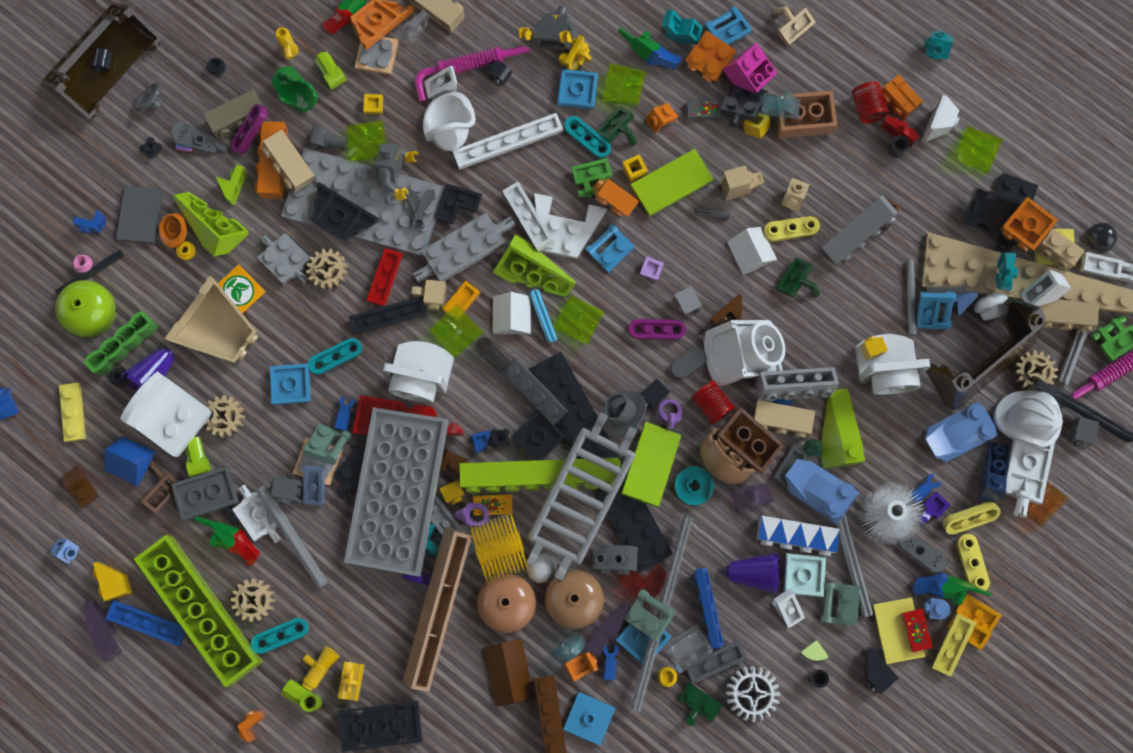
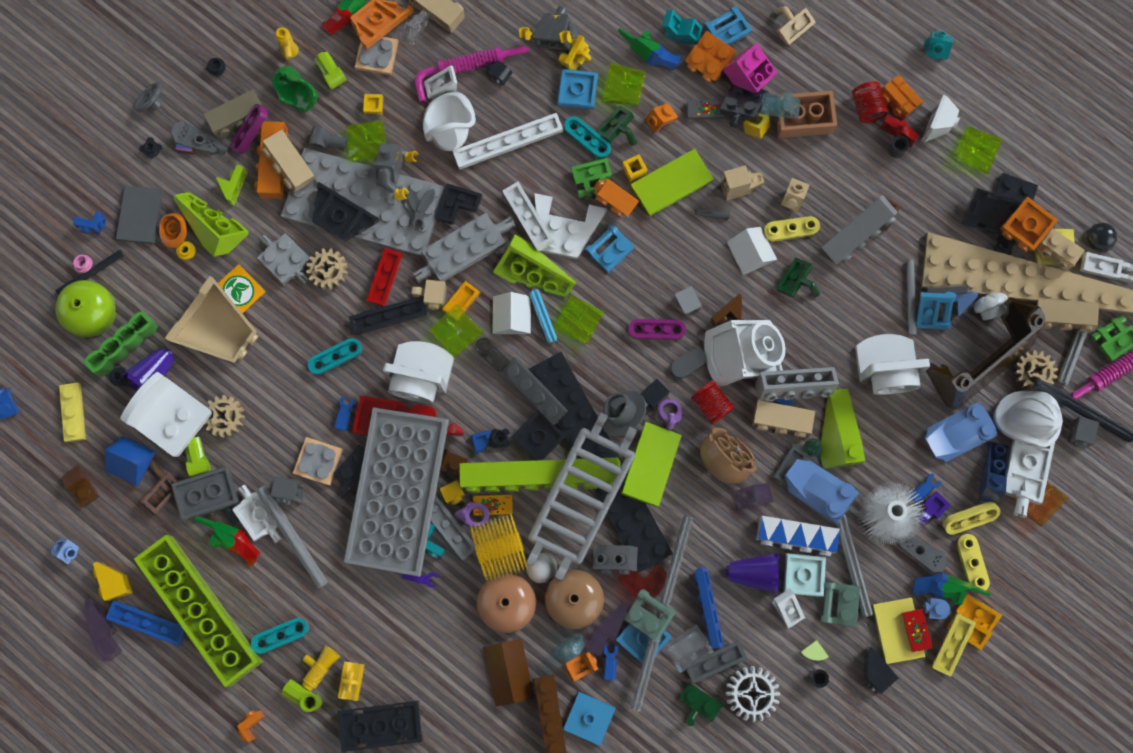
dark brown windscreen [42,2,162,120] -> none
black beam [92,48,112,73] -> none
tan gear [231,578,275,622] -> none
dark azure plate [270,363,311,405] -> none
sand green plate [303,424,351,465] -> none
sand blue plate [303,465,325,506] -> none
medium nougat brick [402,528,472,692] -> none
lavender plate [640,256,664,282] -> none
yellow plate [657,667,677,687] -> none
teal plate [674,466,714,506] -> none
reddish brown slope [717,407,785,474] -> none
yellow plate [861,336,888,361] -> none
teal plate [996,252,1018,291] -> none
white slope [1020,270,1071,306] -> none

